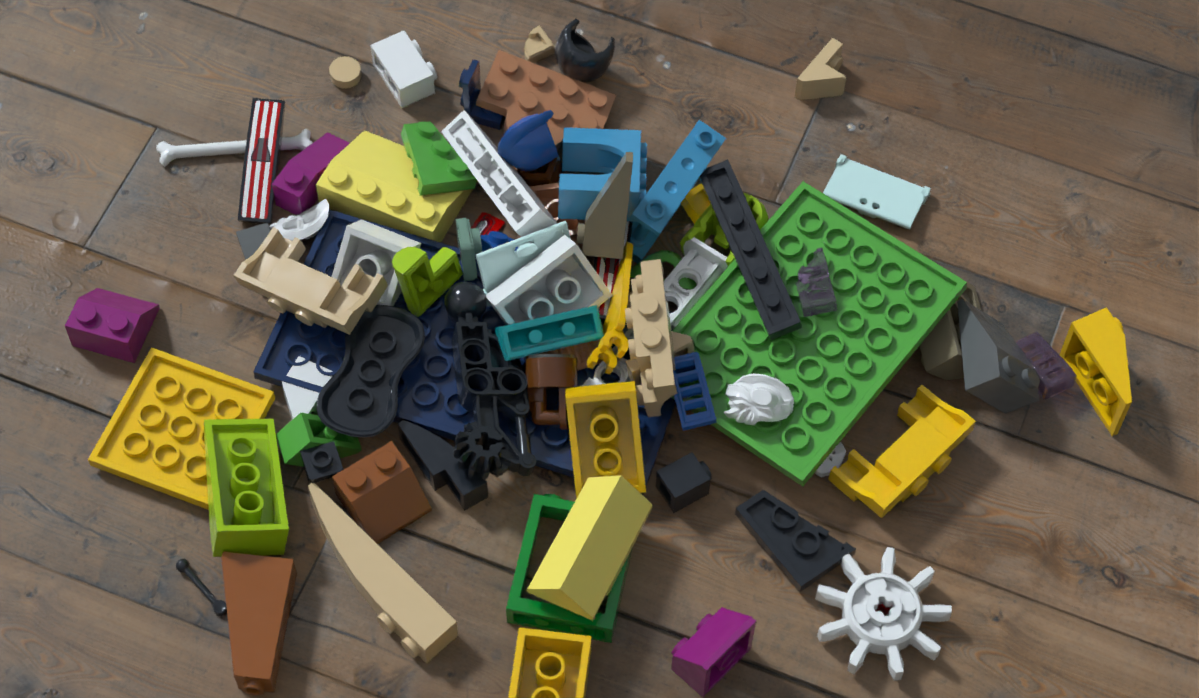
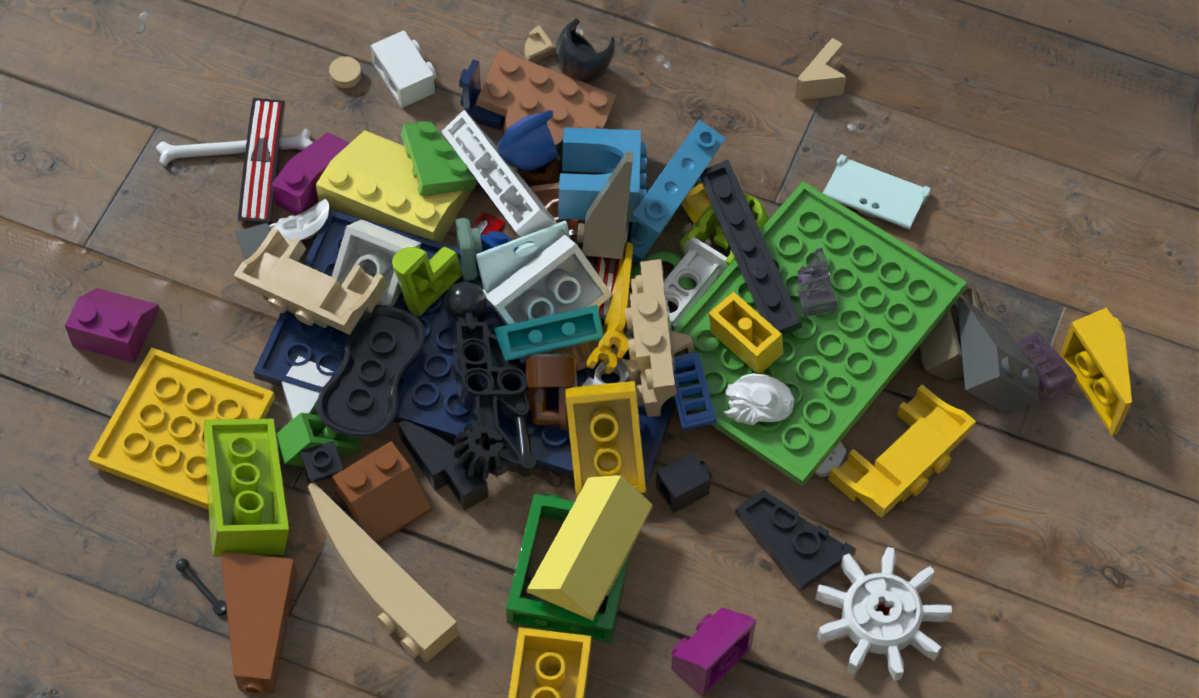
none -> yellow brick [709,291,784,374]

